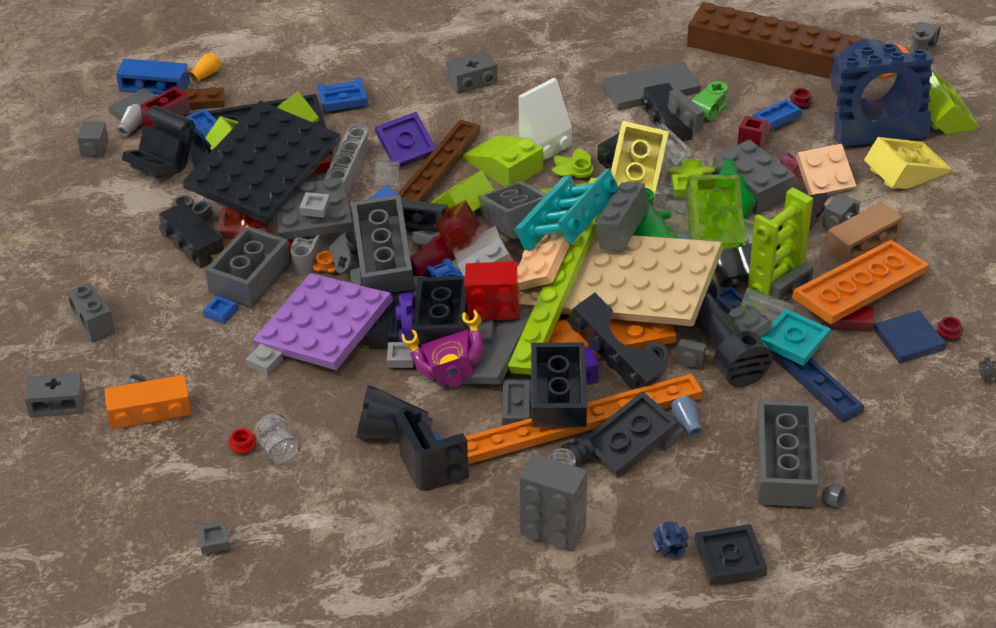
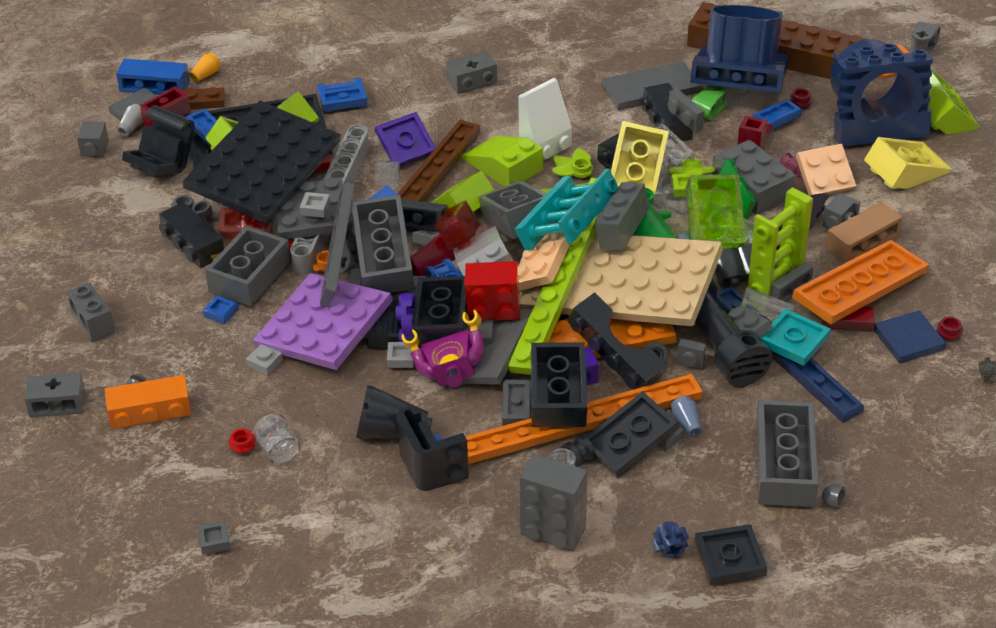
none -> dark grey tile [320,182,354,307]
none -> dark blue hose [690,5,788,93]

